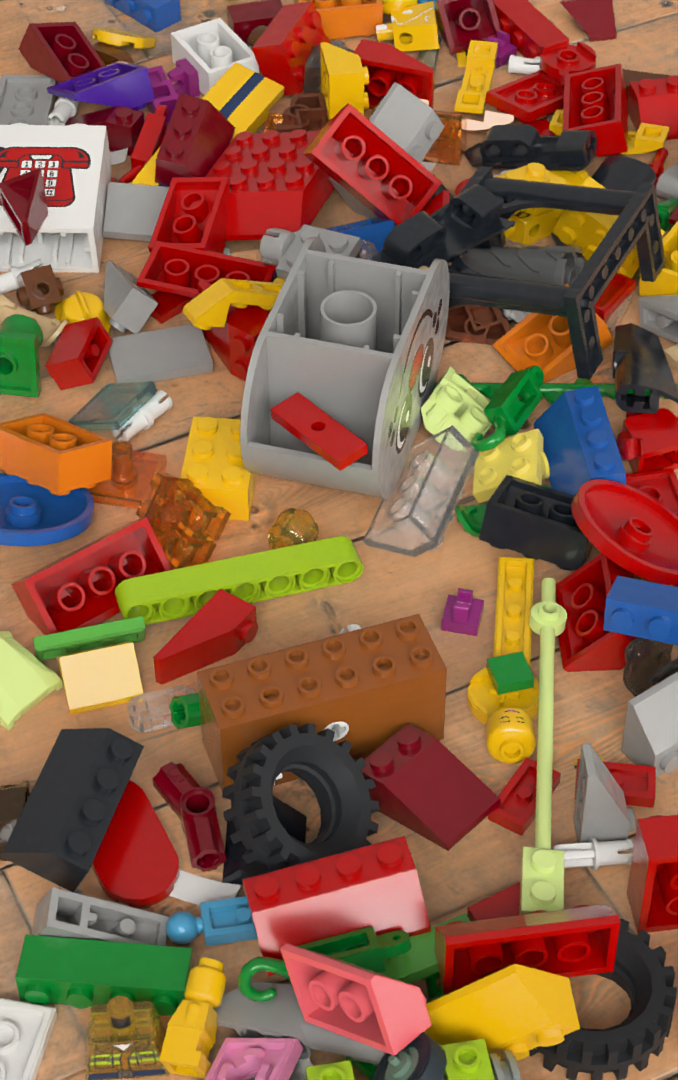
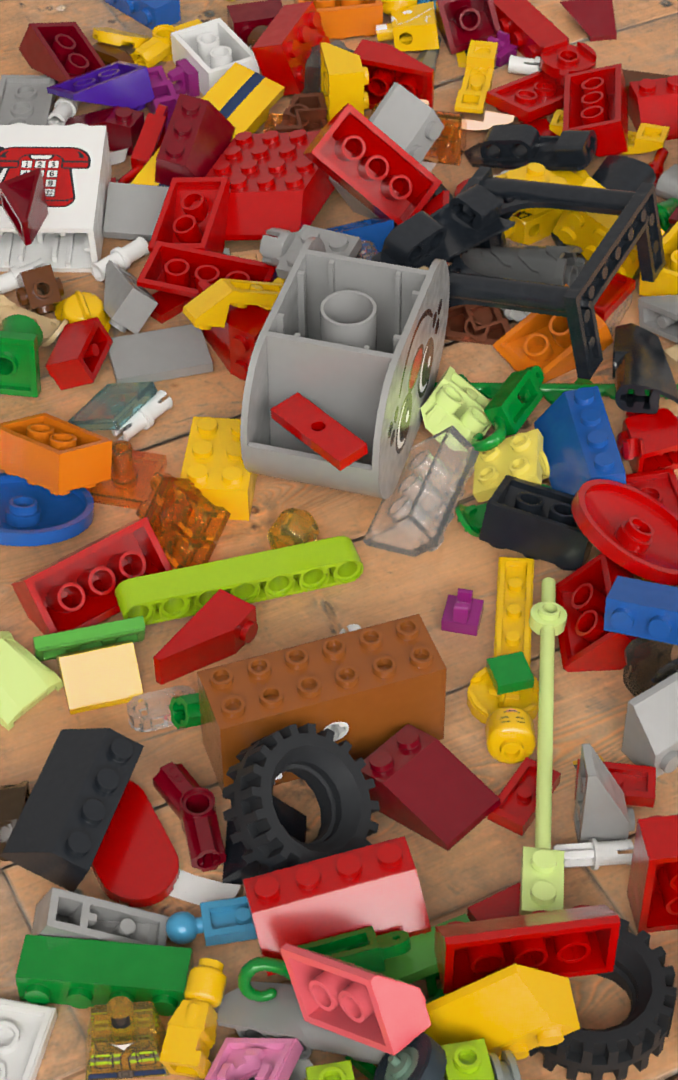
none -> white pin [90,237,150,282]
none -> yellow piece [130,19,202,68]

